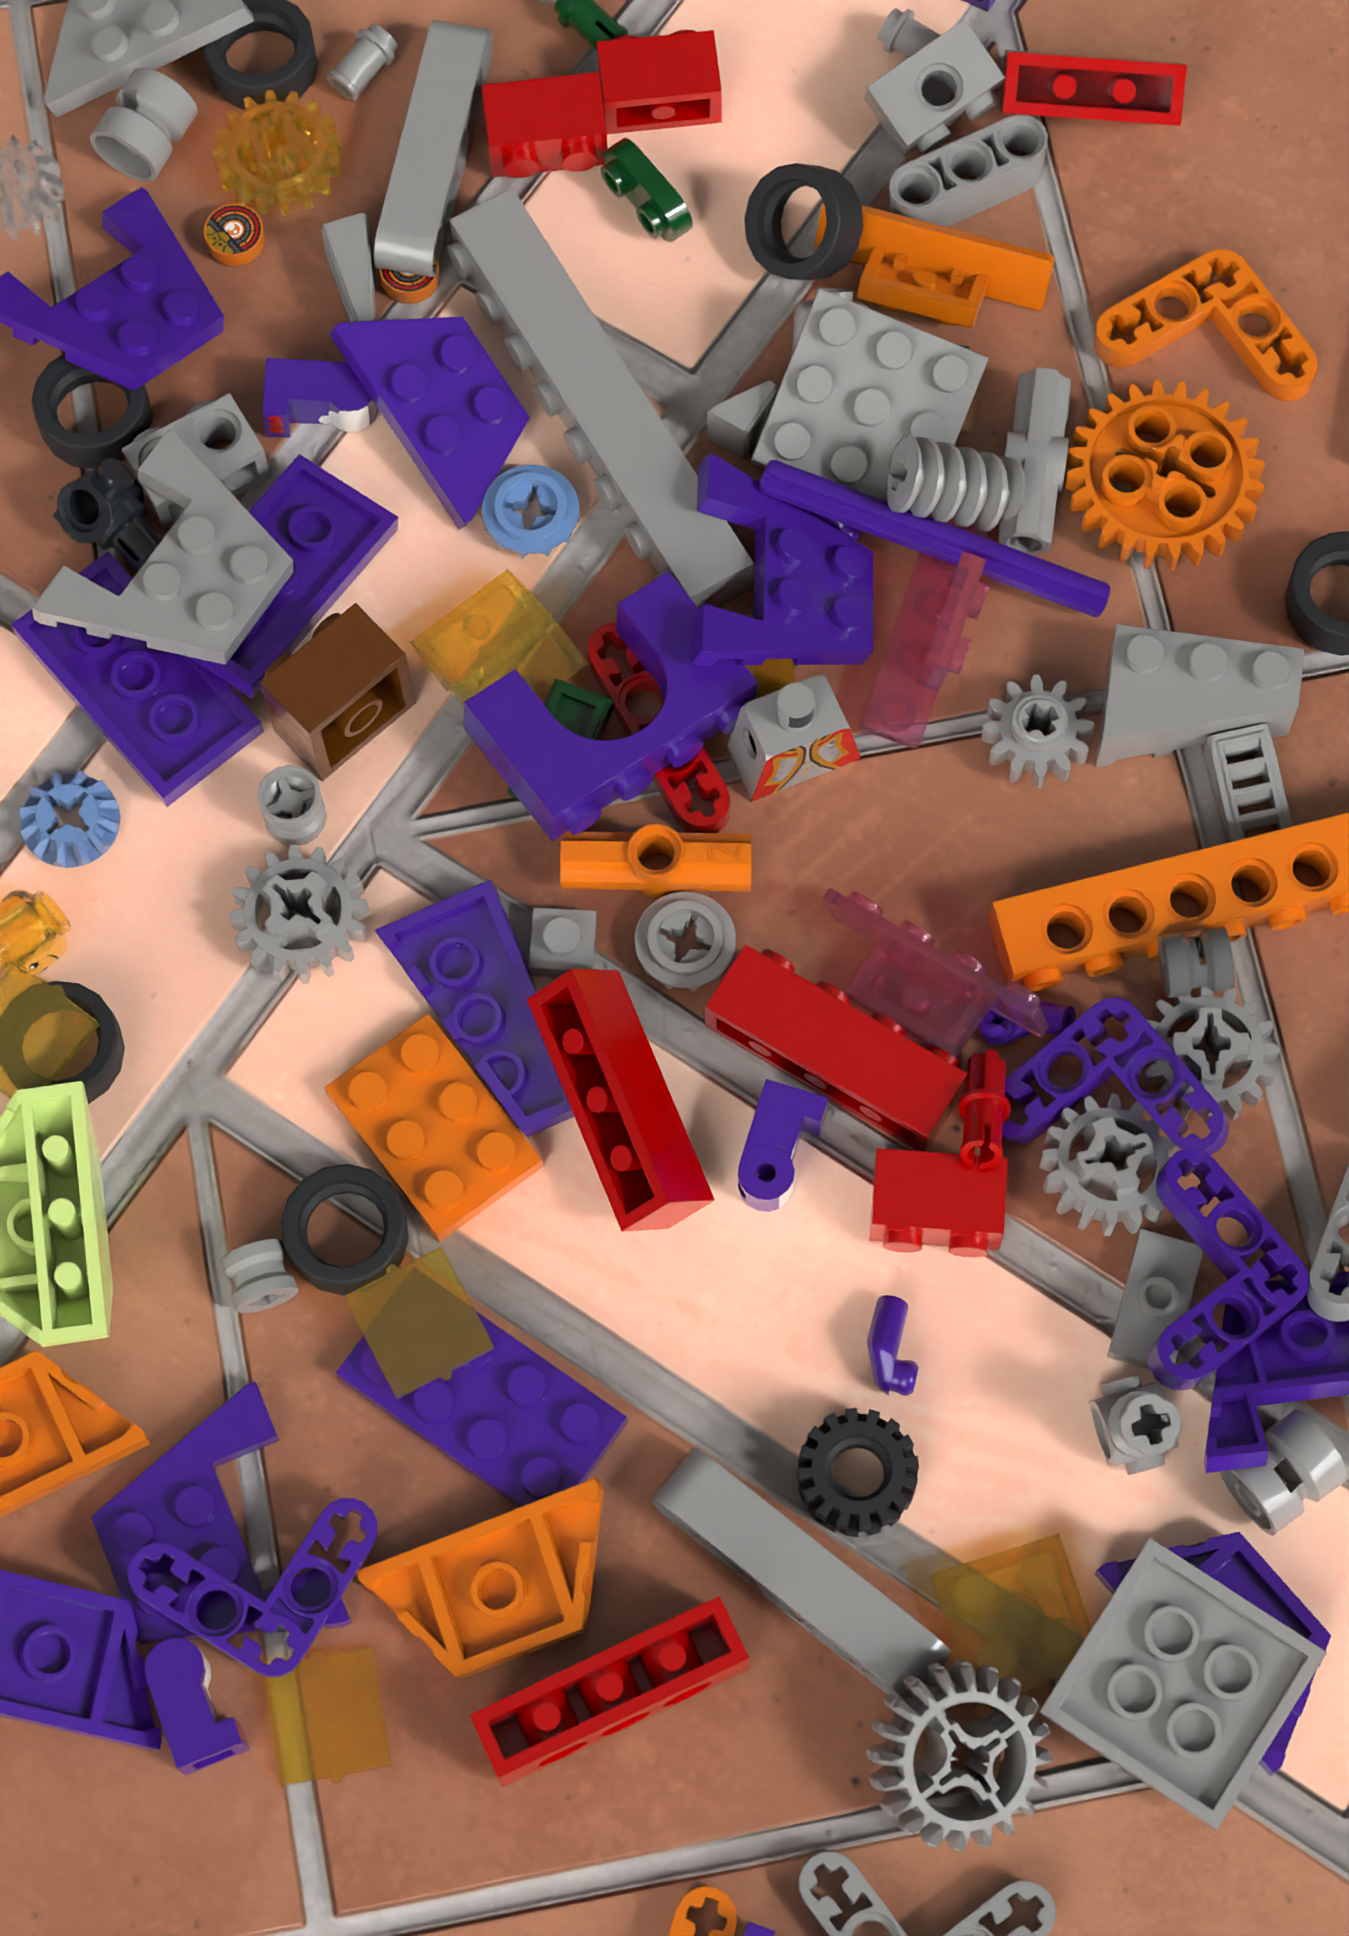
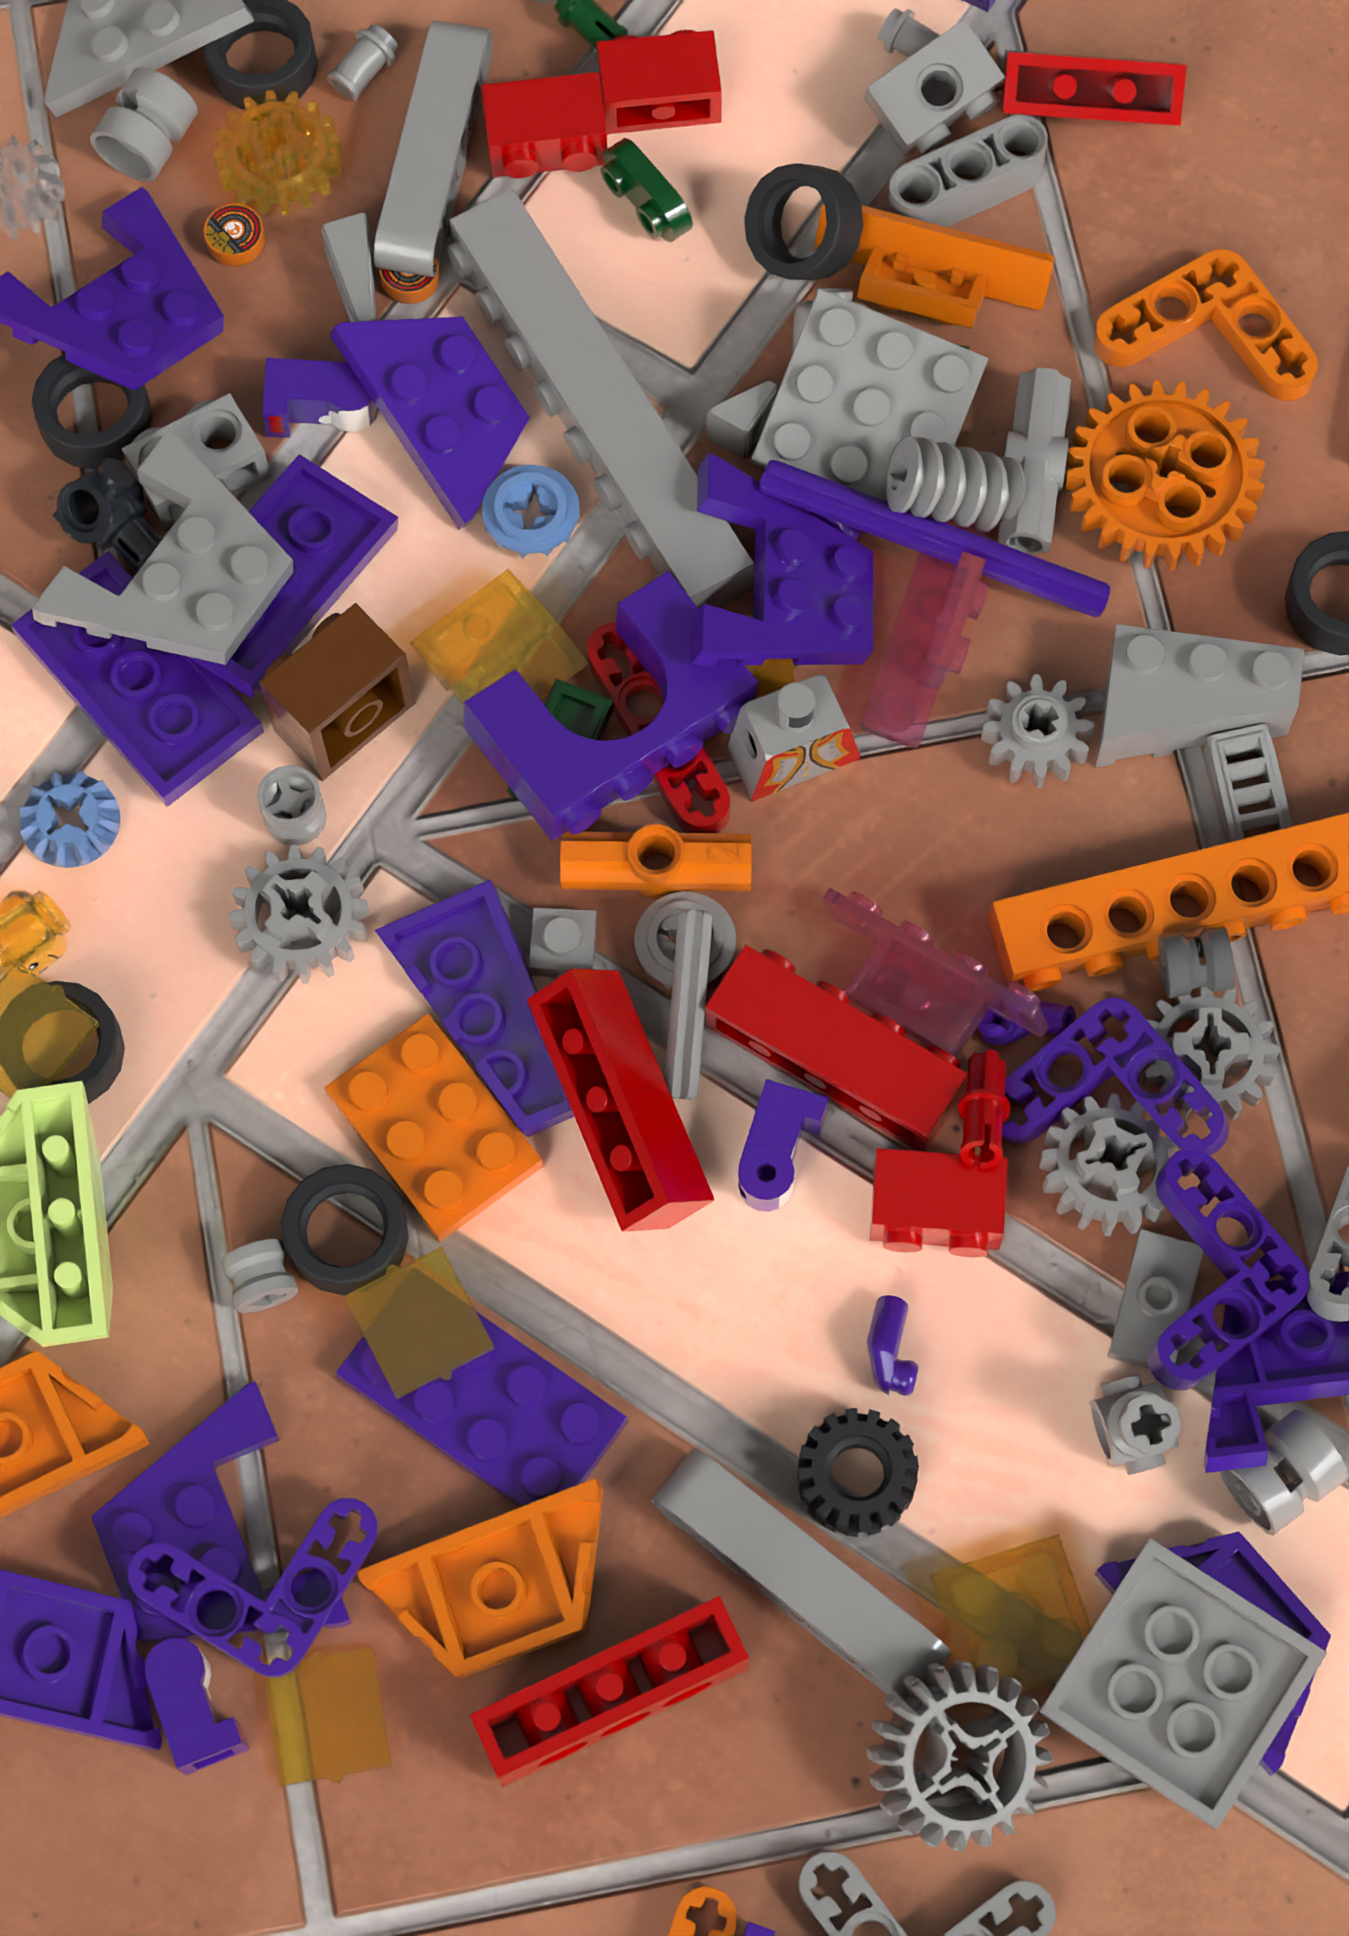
none -> light grey axle [664,909,713,1100]

